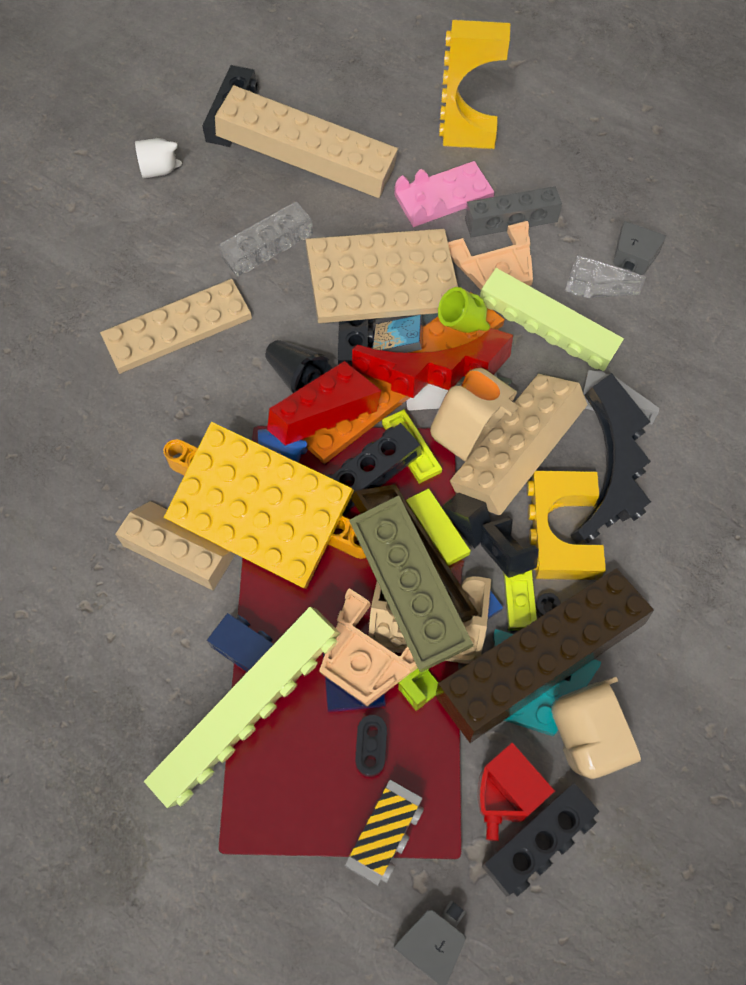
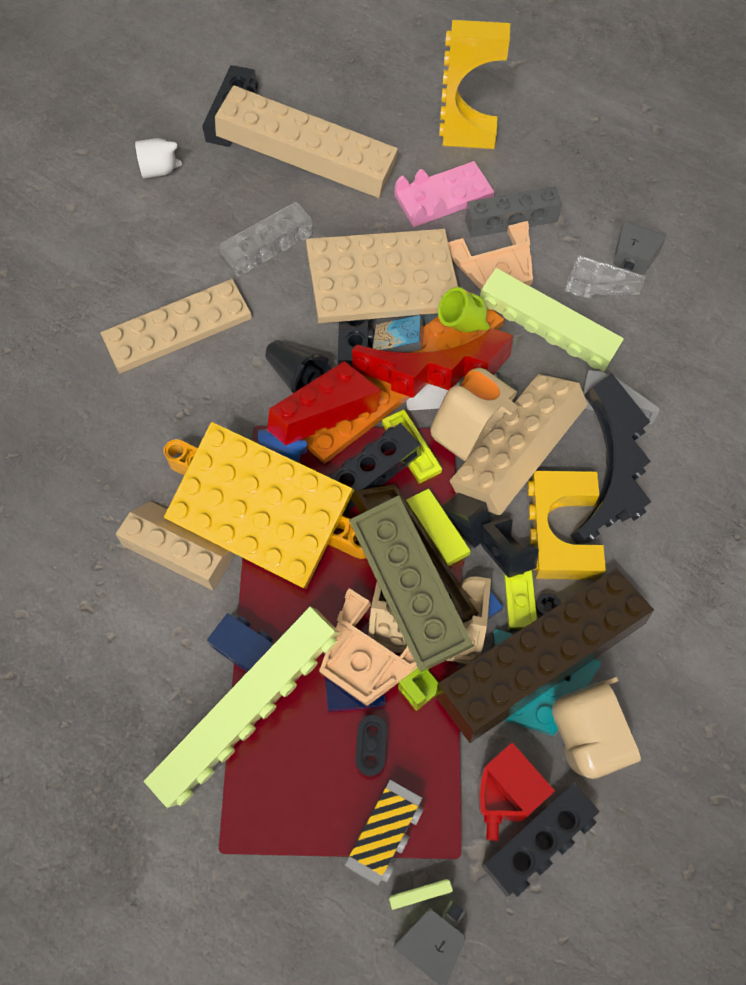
none -> yellowish green tile [389,879,453,910]

